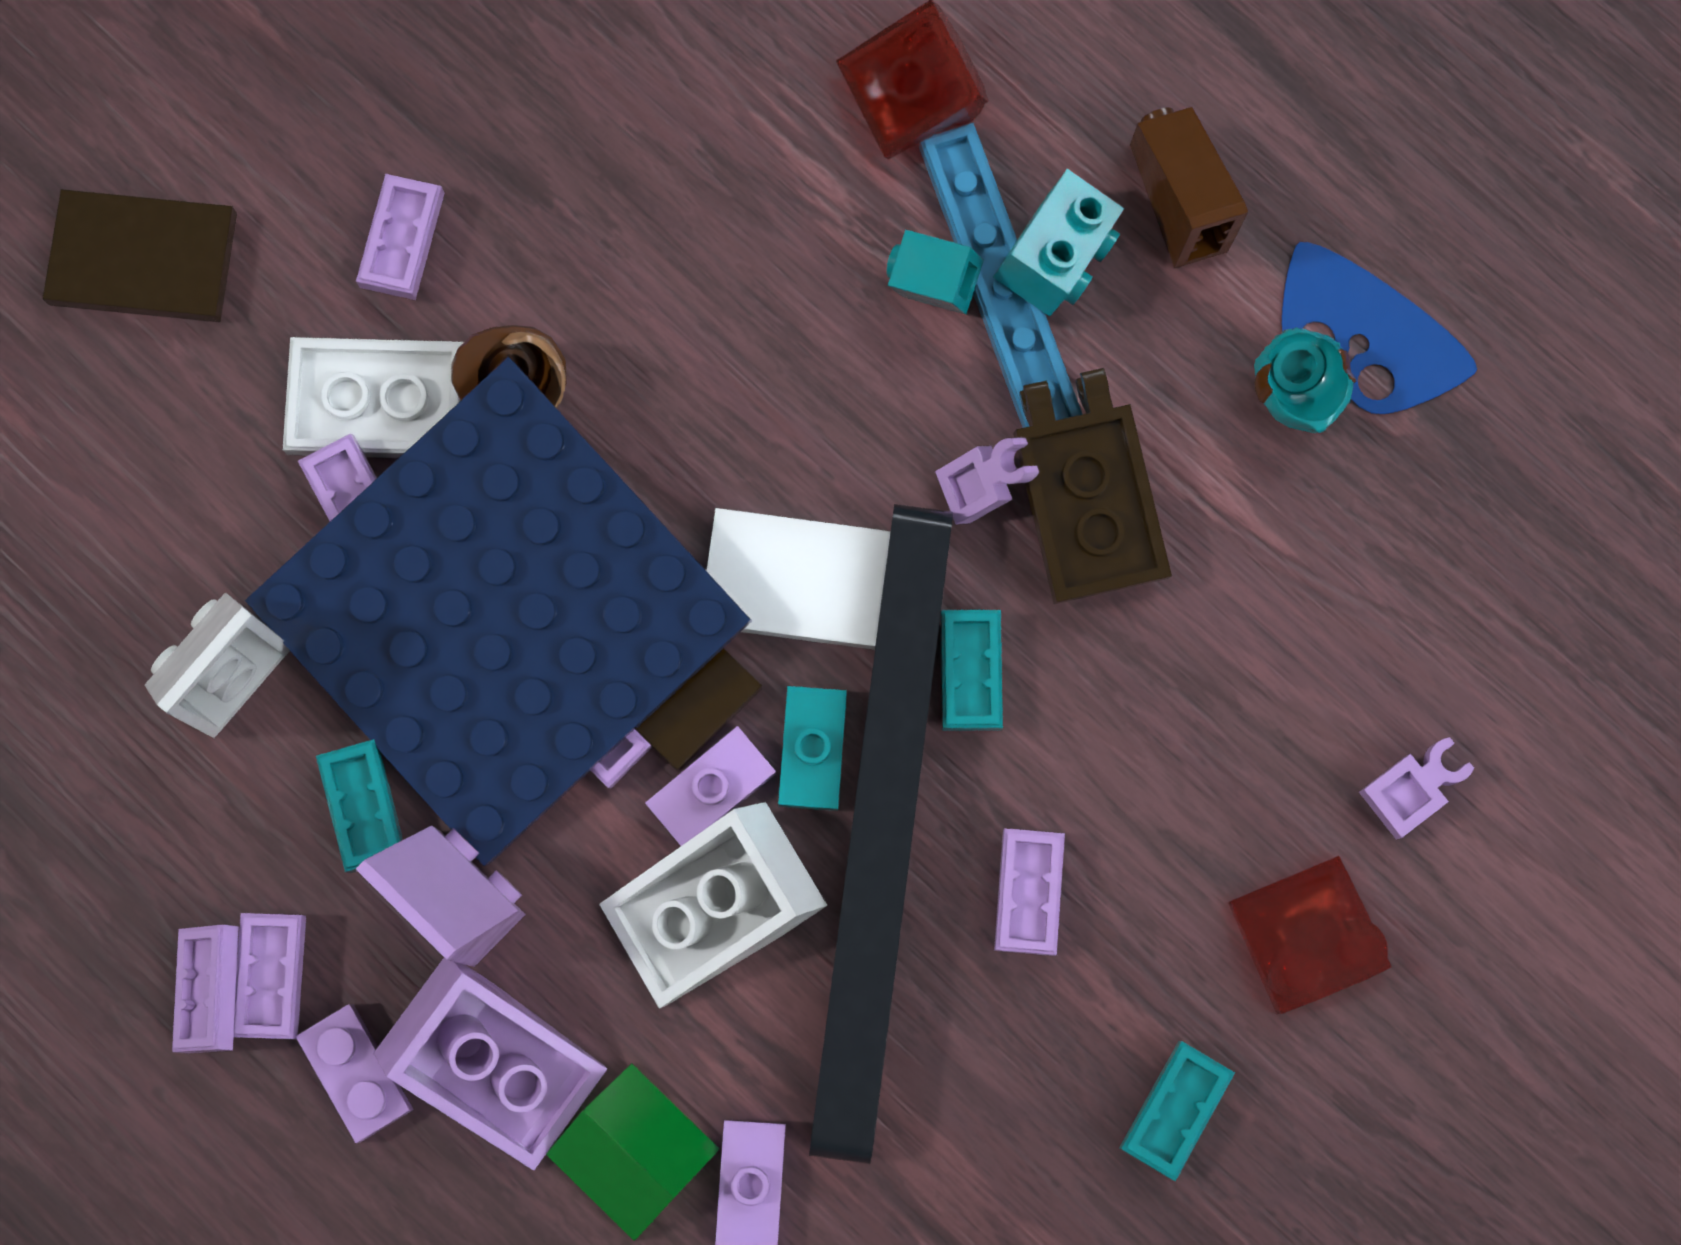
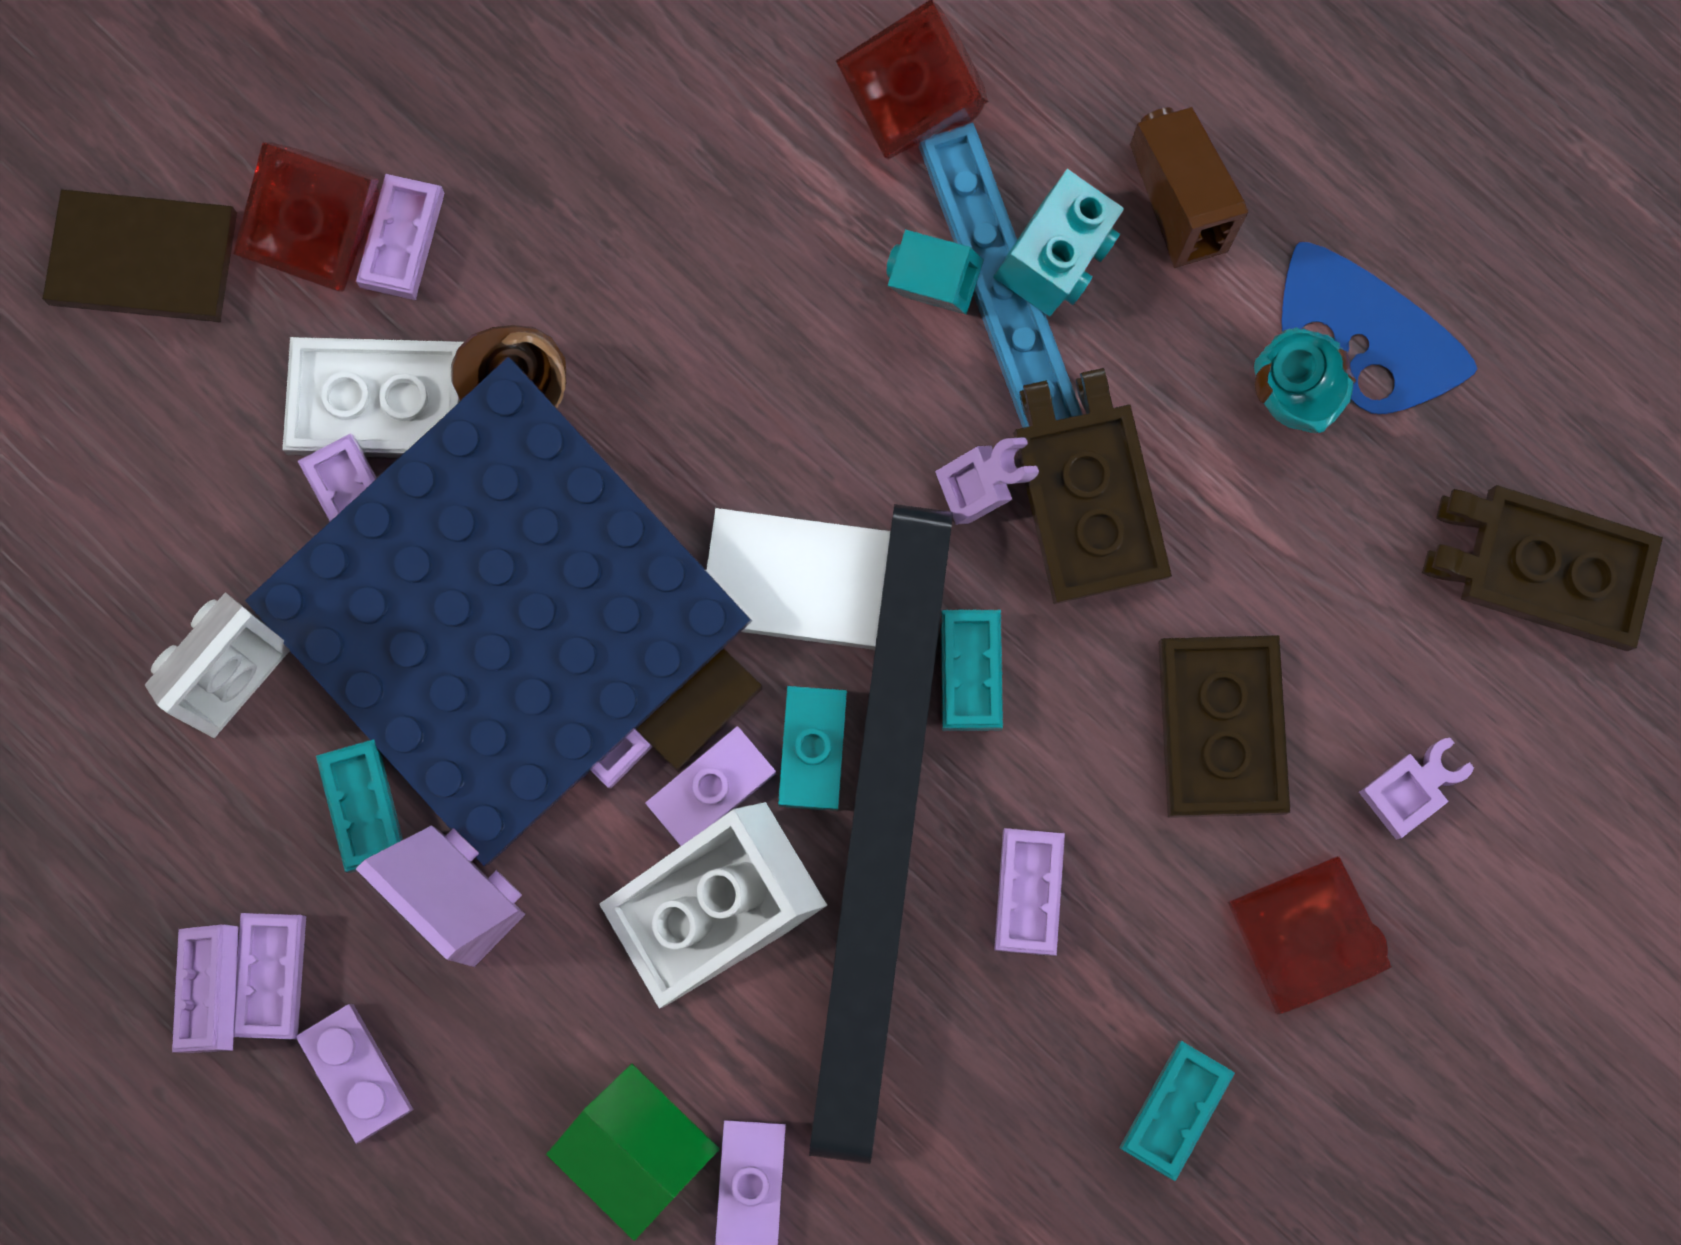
lavender slope [373,958,607,1170] -> none
none -> clear red slope [233,142,380,292]
none -> dark brown tile [1158,635,1290,818]
none -> dark brown tile [1422,485,1663,651]

